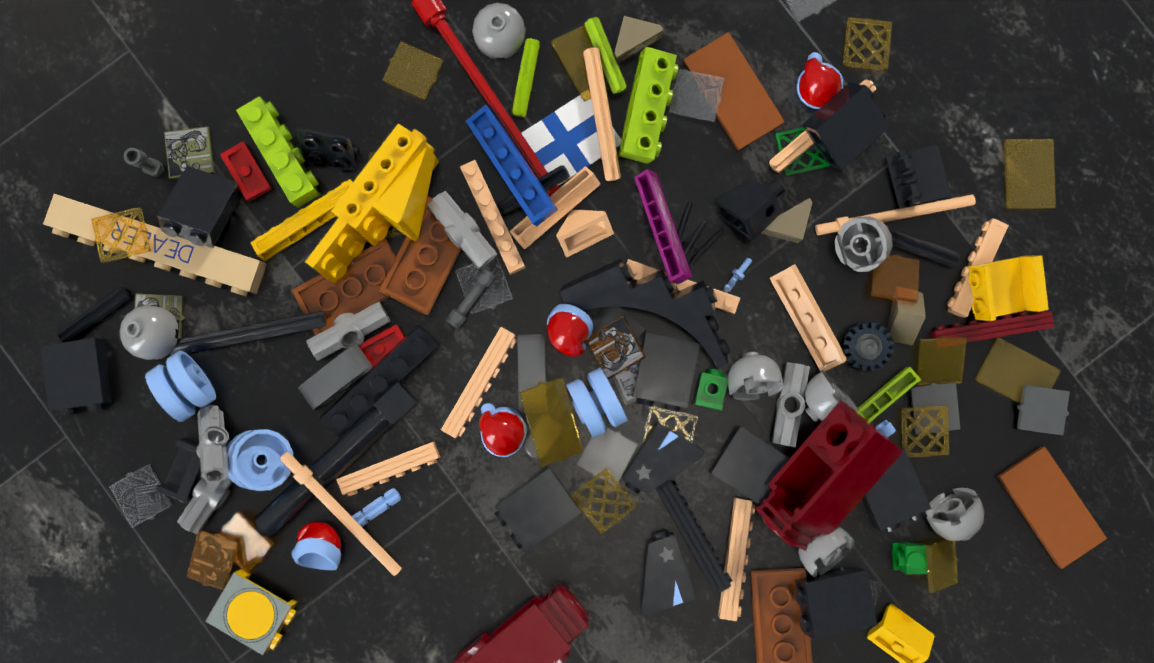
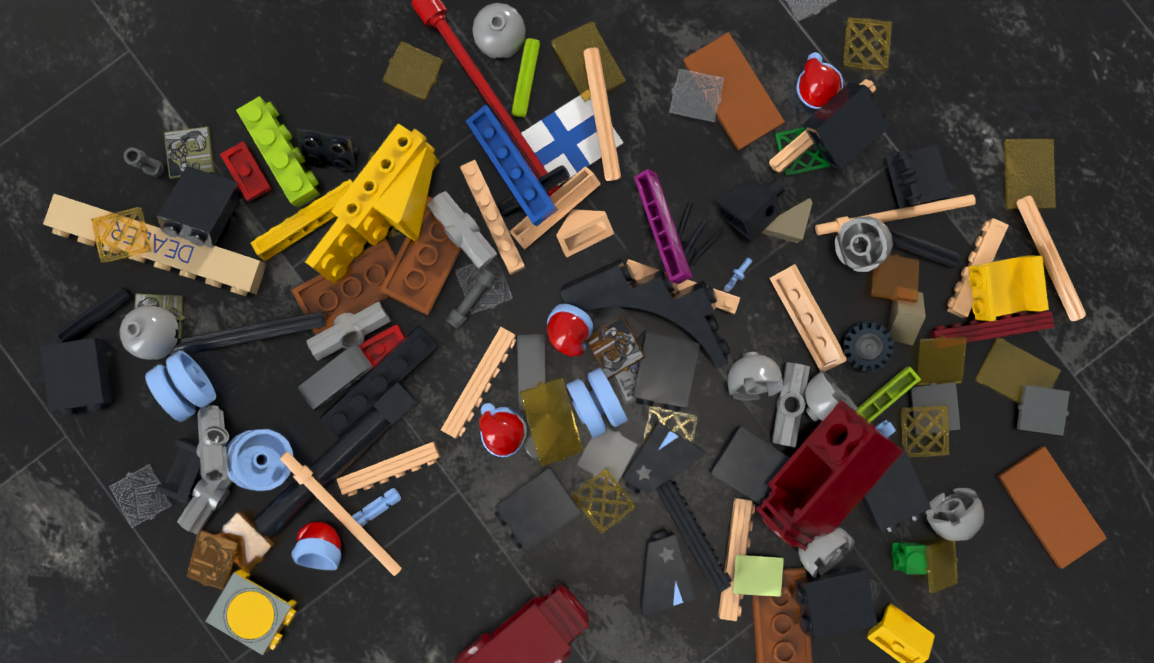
lime axle [585,17,627,94] -> none
dark tan slope [614,16,664,63] -> none
lime brick [617,47,678,164] -> none
green brick [693,368,728,411] -> none
none -> yellowish green sticker [733,555,784,597]
none -> light nougat axle [1017,196,1086,321]

